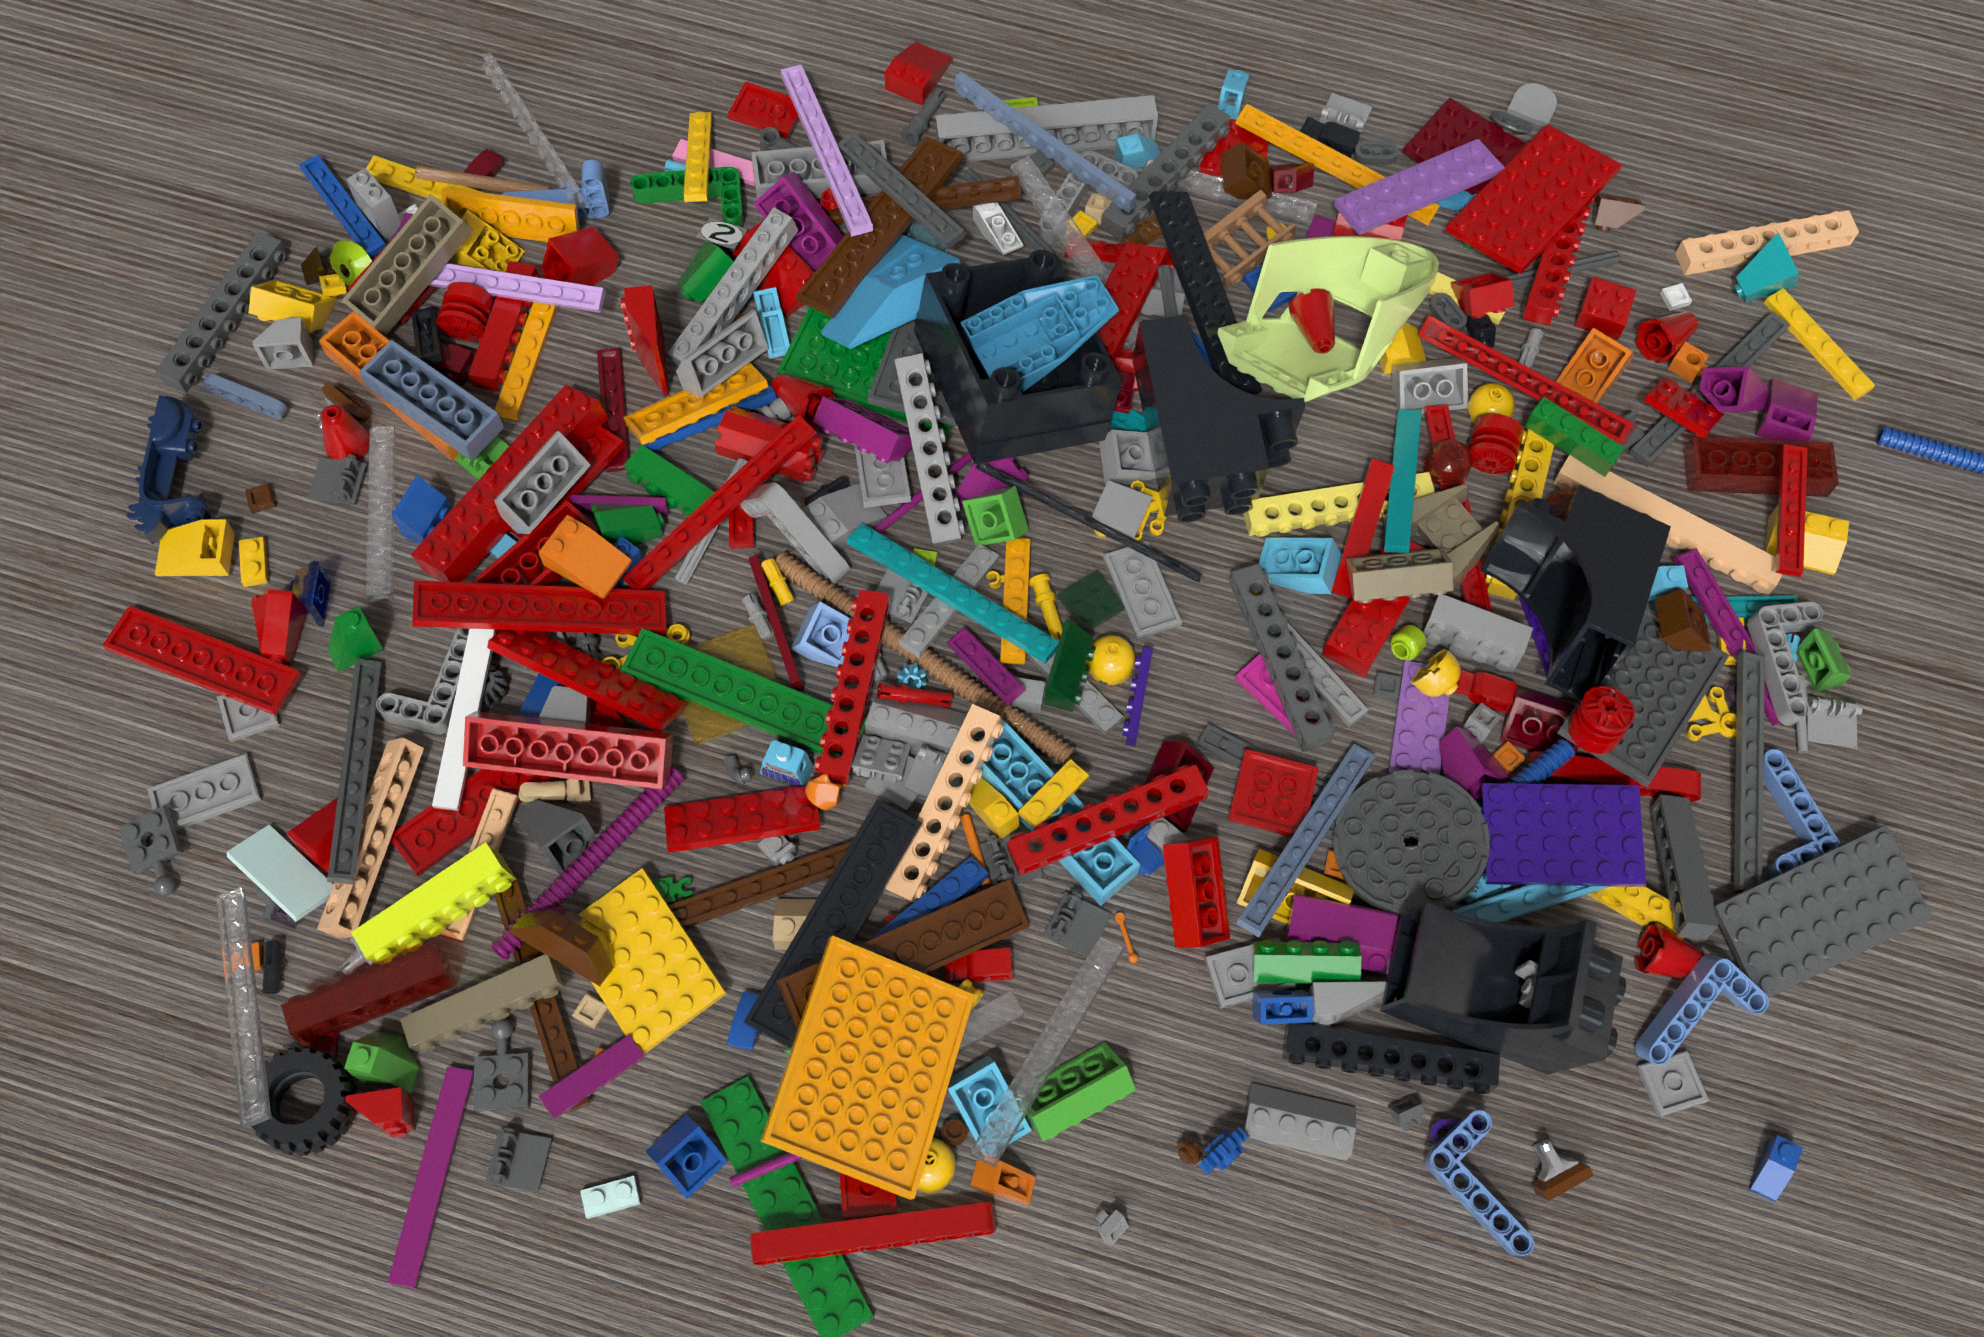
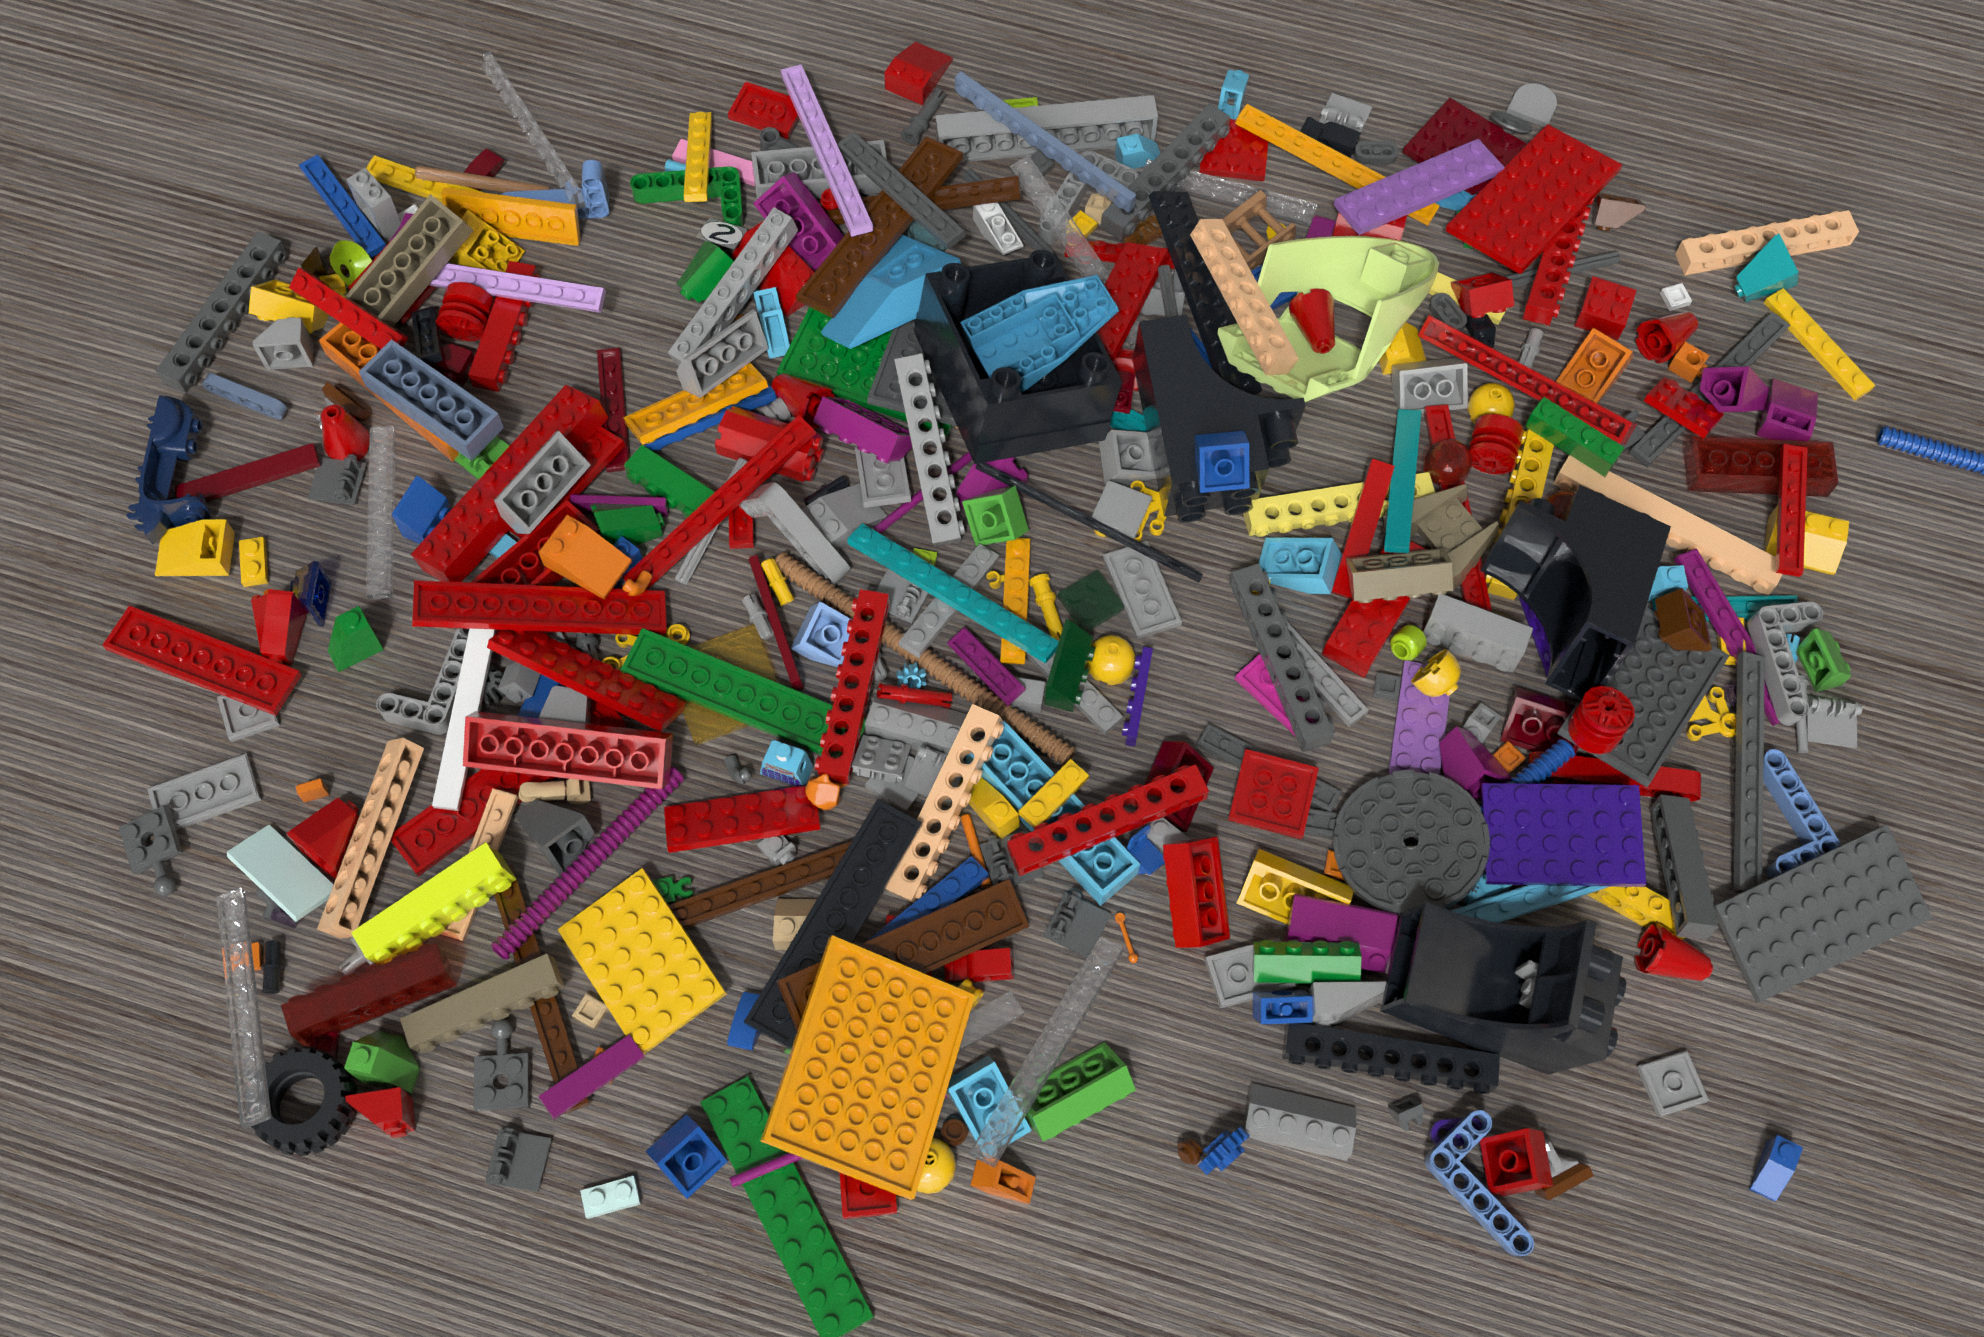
reddish brown tile [245,484,276,514] -> none
dark grey plate [327,659,381,885] -> none
magenta tile [387,1066,474,1289] -> none
light orange plate [494,302,558,421] -> none
reddish brown wedge [509,905,614,986] -> none
red slope [540,227,619,286] -> none
red slope [621,285,669,396] -> none
red beam [750,1202,996,1265] -> none
light grey tile [1094,1210,1129,1247] -> none
reddish brown slope [1221,142,1272,199] -> none
sand blue plate [1236,744,1376,937] -> none
dark red slope [1270,163,1314,193] -> none
red piece [1453,668,1518,714] -> none
medium blue beam [1635,954,1769,1065] -> none
none -> dark red tile [174,443,321,502]
none -> red plate [289,267,408,349]
none -> orange tile [296,778,329,803]
none -> light grey brick [498,662,540,703]
none -> orange arm [622,571,652,596]
none -> light nougat brick [1190,219,1299,375]
none -> blue slope [1195,431,1250,493]
none -> red brick [1480,1128,1553,1196]

